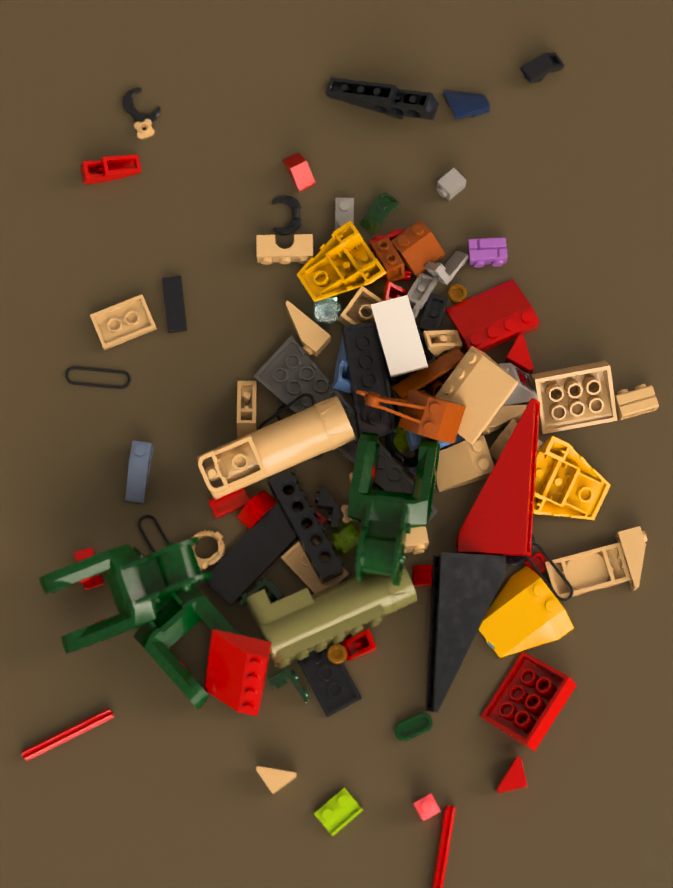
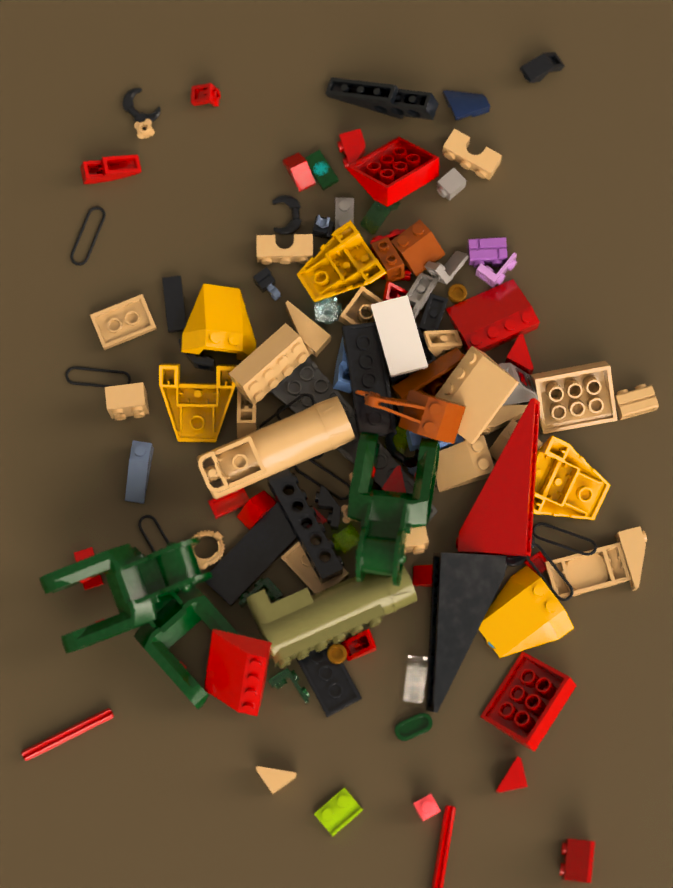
none -> black piece [70,207,106,266]
none -> tan brick [105,382,149,421]
none -> yellow wedge [159,363,237,442]
none -> black slope [179,339,215,371]
none -> yellow wedge [181,283,256,360]
none -> red bracket [191,83,221,107]
none -> tan brick [228,323,310,406]
none -> black piece [253,267,281,301]
none -> black piece [294,459,350,500]
none -> dark green tile [305,150,339,190]
none -> black piece [312,215,334,239]
none -> red slope [337,129,366,174]
none -> red slope [347,137,439,207]
none -> red slope [381,465,406,493]
none -> clear bracket [403,655,428,703]
none -> tan arch [442,129,502,180]
none -> lavender bracket [475,253,517,288]
none -> black piece [532,522,597,556]
none -> red slope [559,838,595,883]

